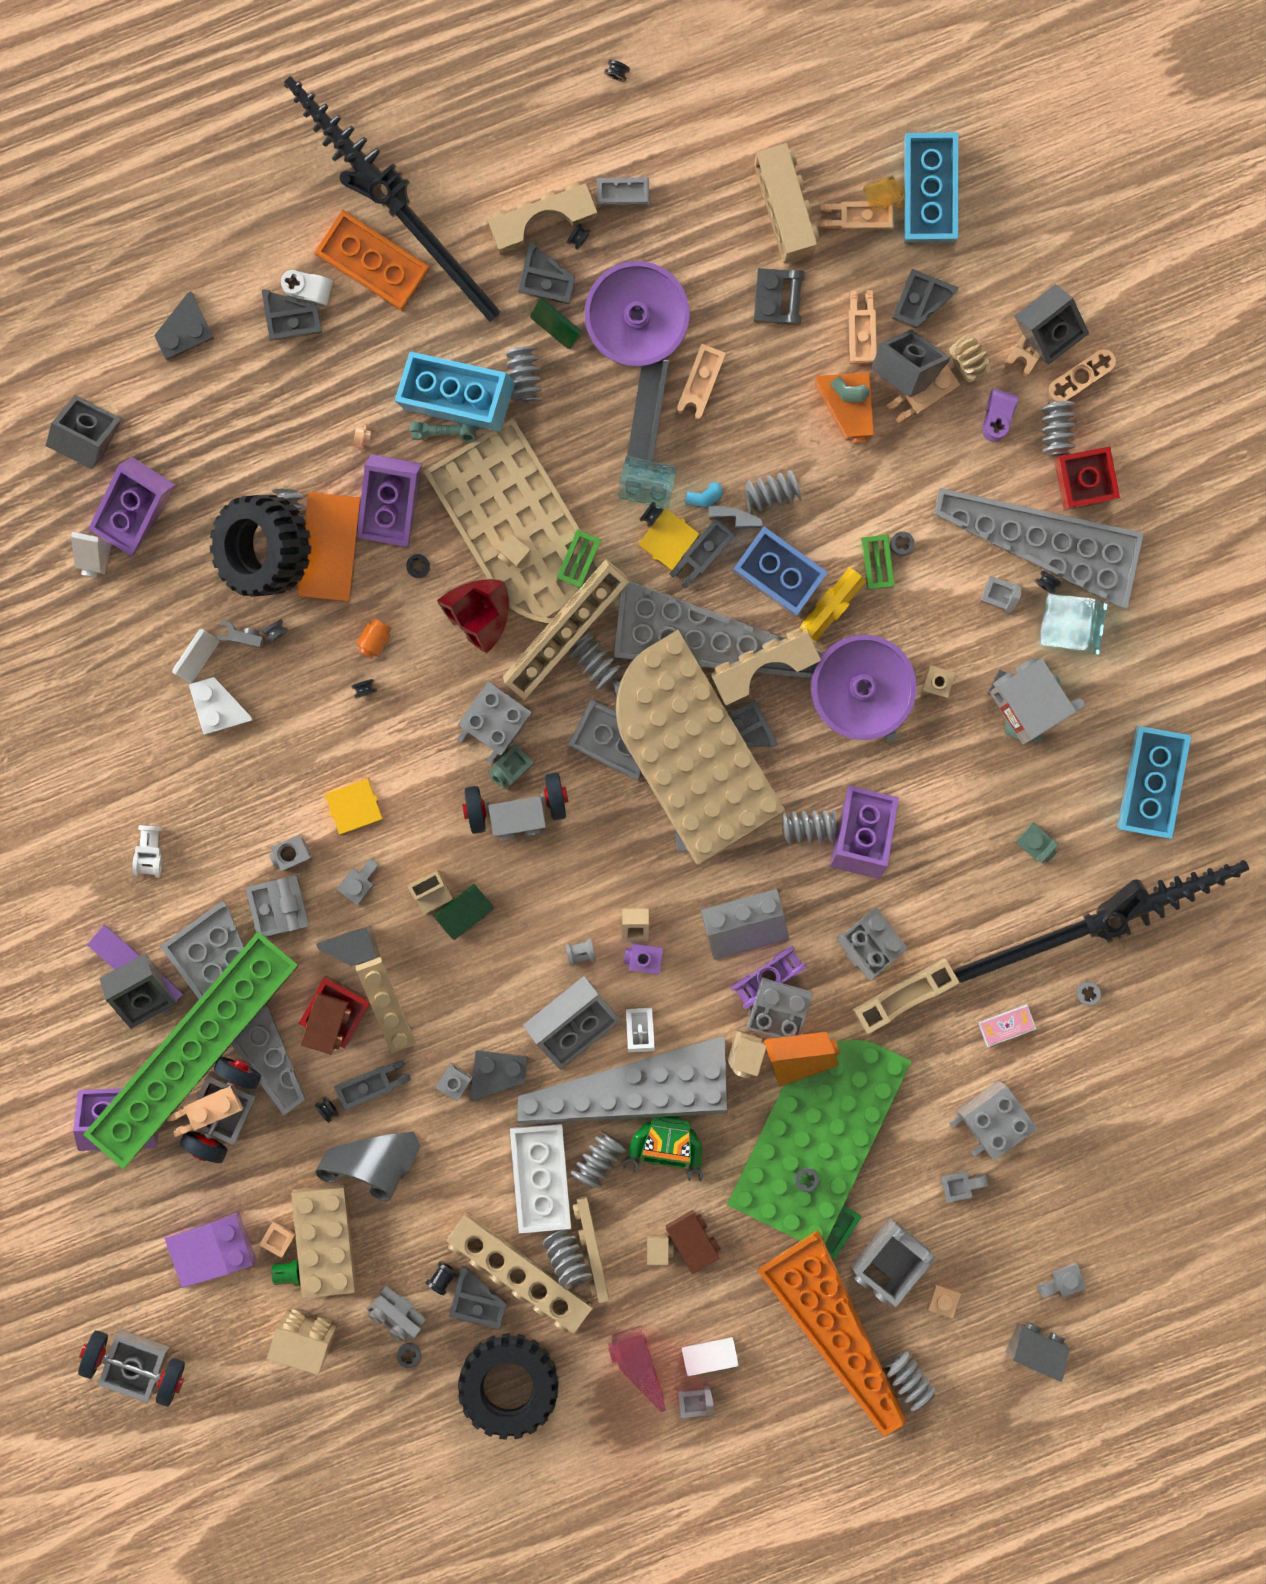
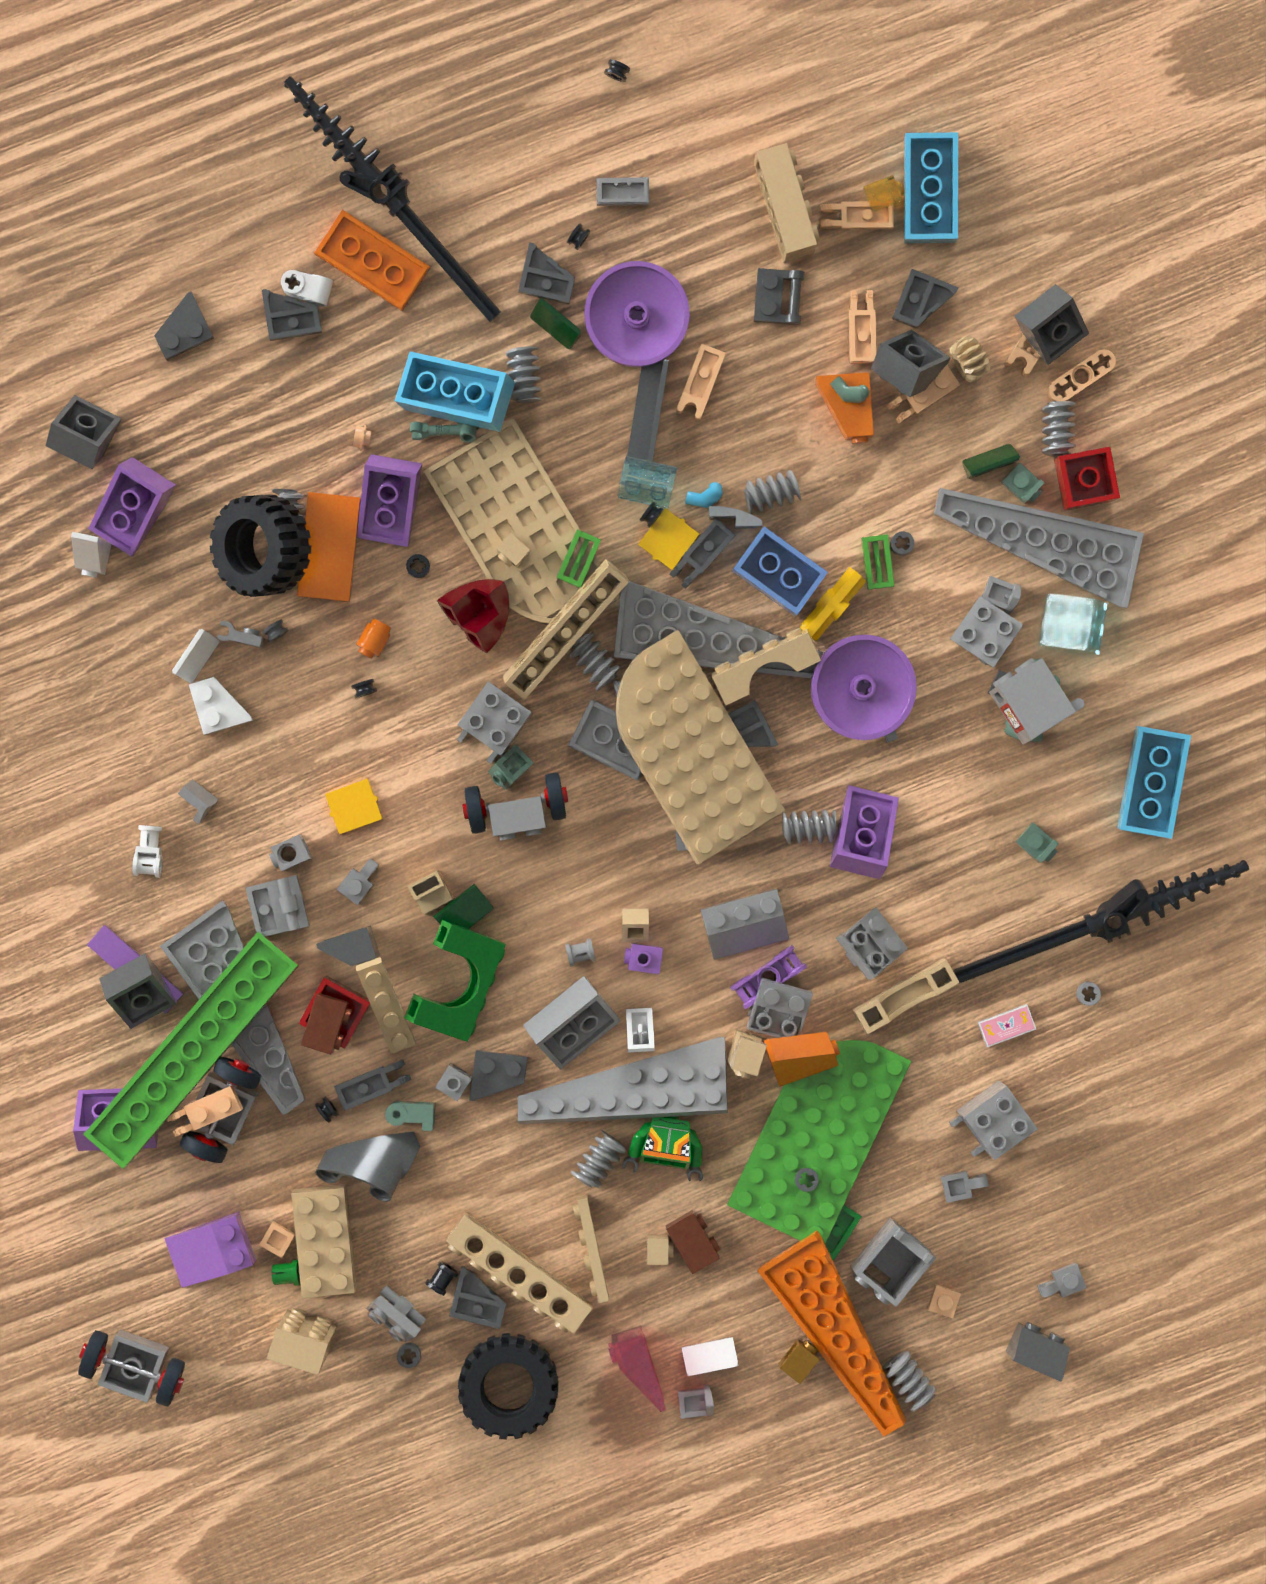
tan arch [488,182,597,254] -> none
white plate [510,1123,571,1233] -> none
light grey piece [542,1230,592,1290] -> none
tan plate [921,665,955,699] -> none
medium lavender piece [982,389,1018,442] -> none
black bush [1035,571,1061,595] -> none
none -> light grey tile [178,779,218,825]
none -> sand green leg [385,1101,436,1131]
none -> green arch [404,920,506,1042]
none -> pearl gold brick [778,1339,820,1384]
none -> light grey hinge [950,596,1023,668]
none -> dark green slope [962,444,1020,479]
none -> sand green bracket [1001,463,1045,504]

